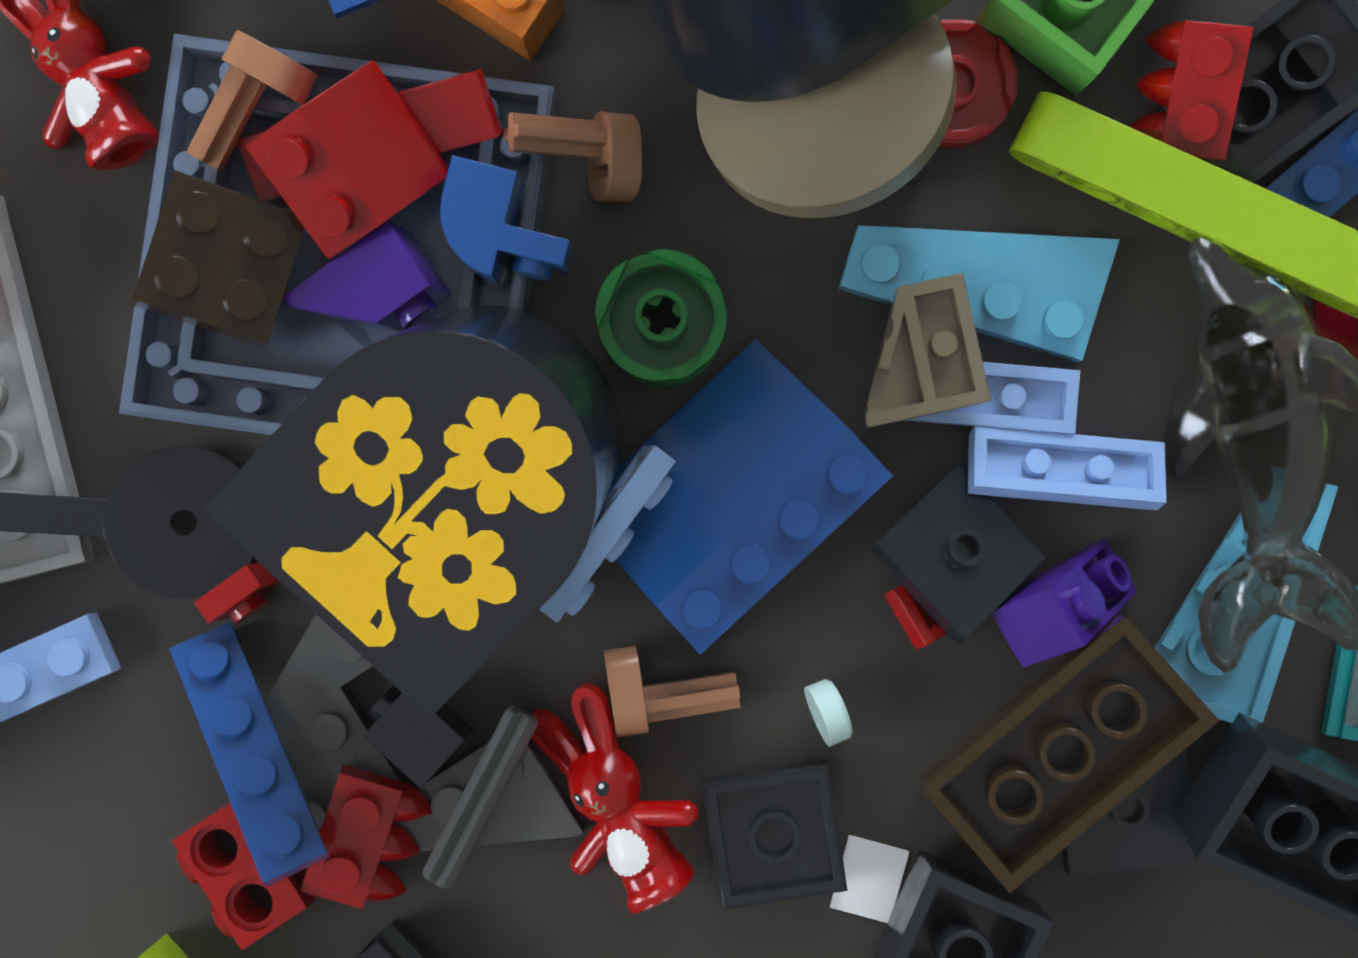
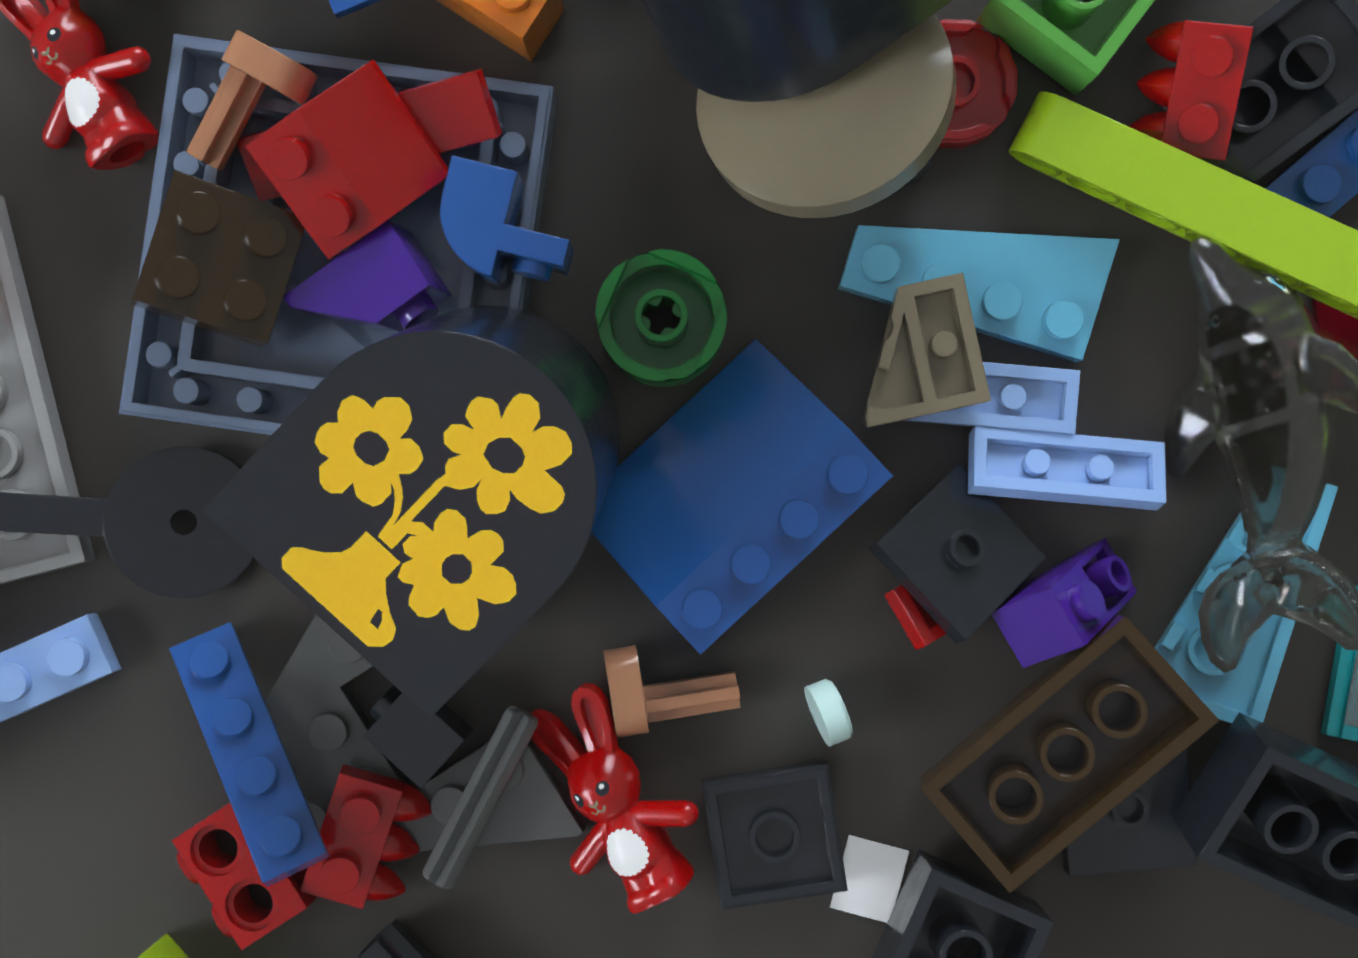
red plate [194,563,279,624] -> none
nougat piece [503,111,642,203] -> none
light blue plate [539,445,676,623] -> none

